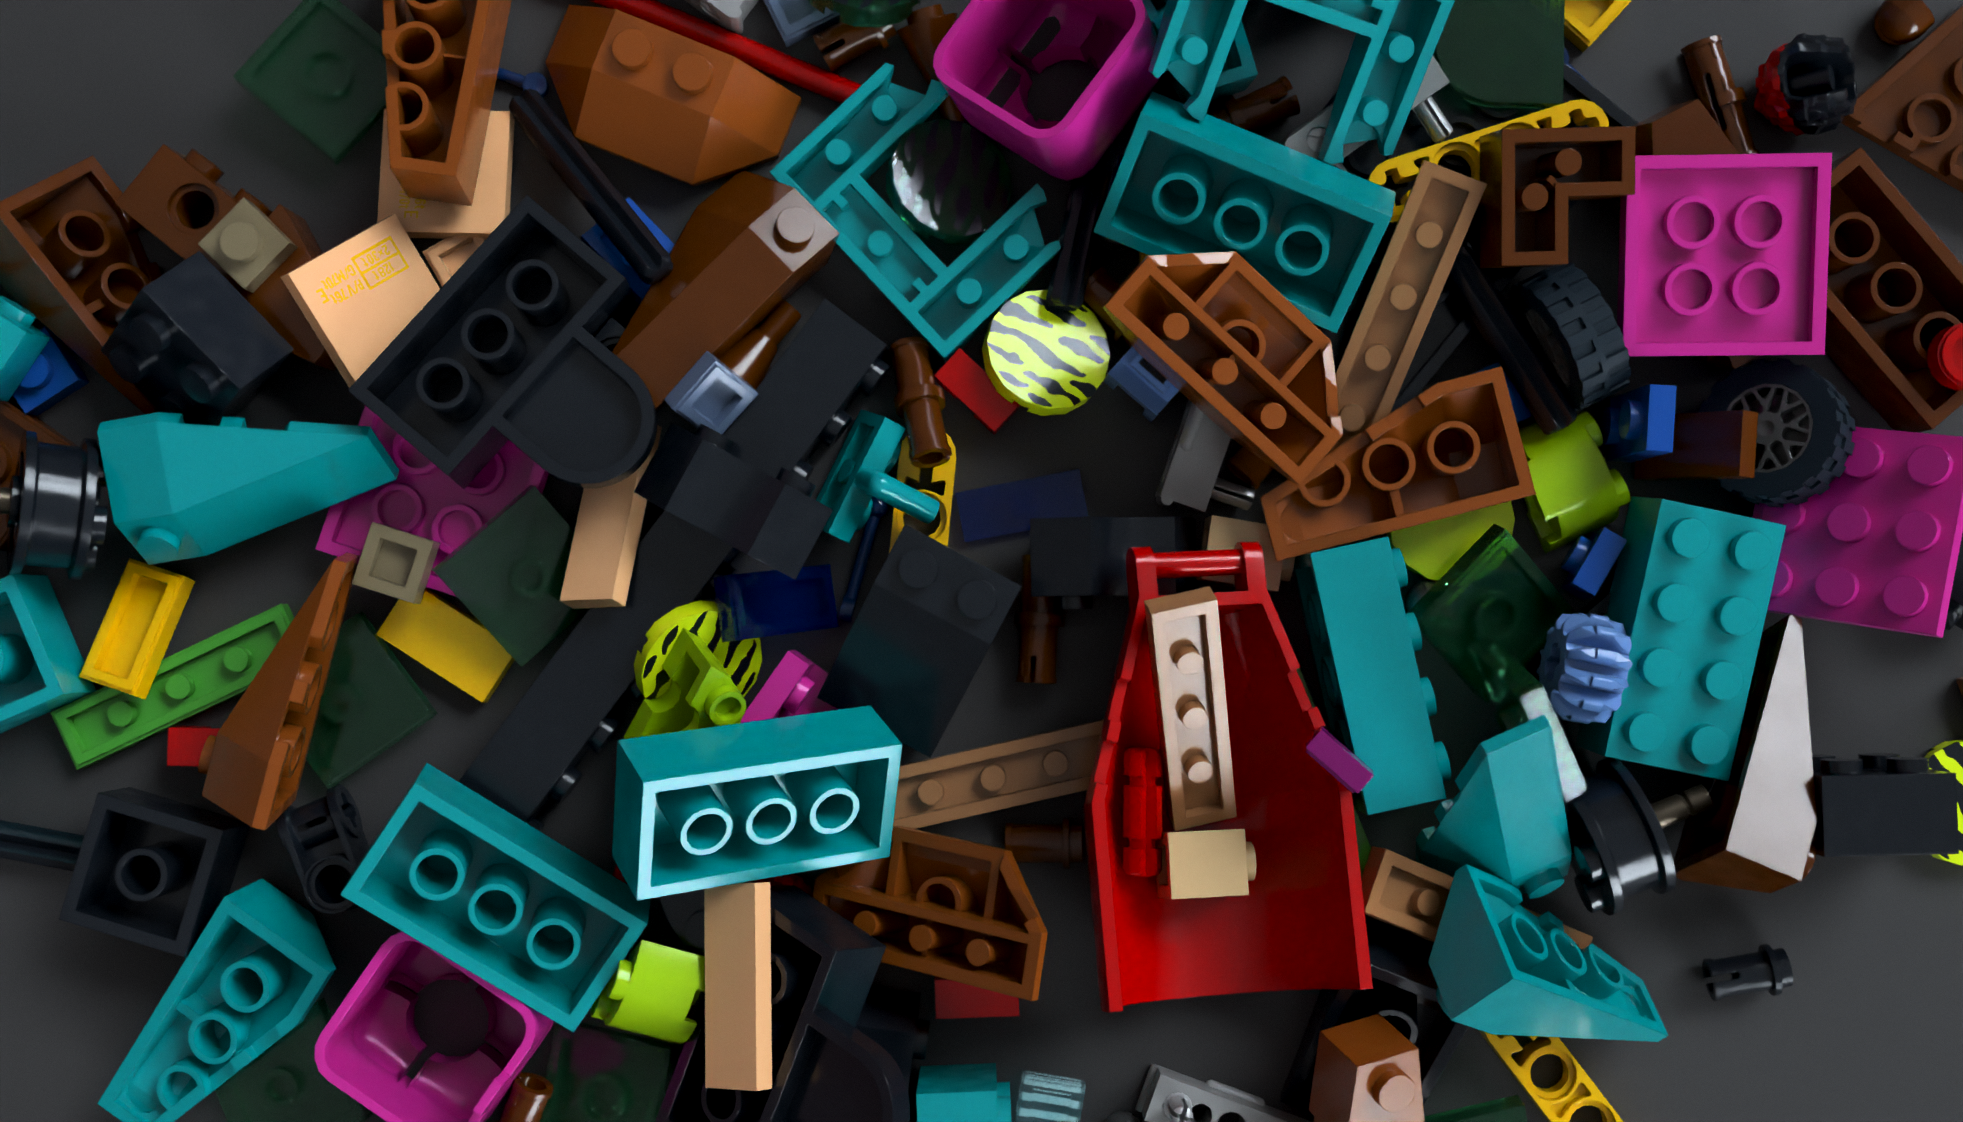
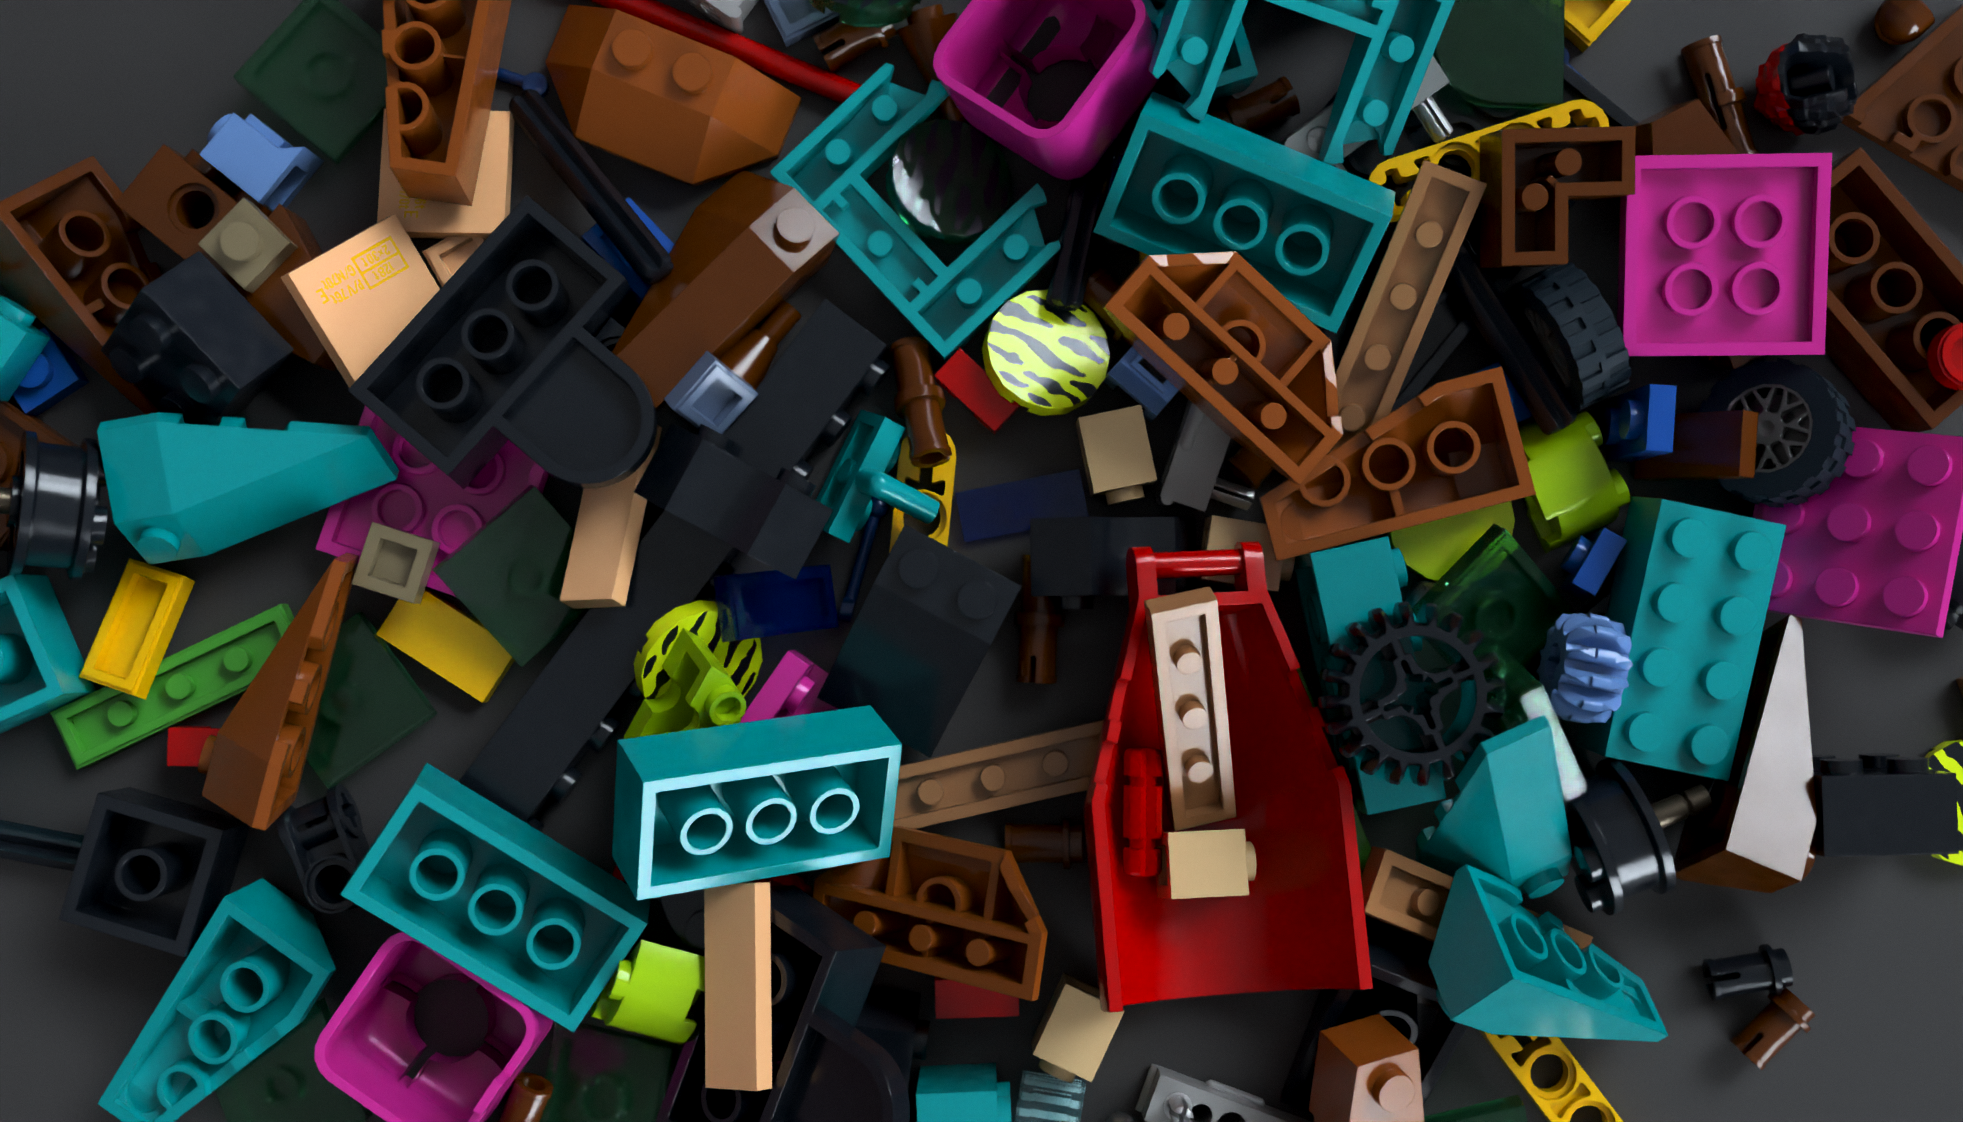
magenta tile [1305,726,1374,793] -> none
none -> medium blue window [199,112,324,211]
none -> tan brick [1031,973,1125,1083]
none -> tan brick [1075,405,1157,505]
none -> black gear [1318,602,1506,786]
none -> reddish brown pin [1729,987,1816,1071]

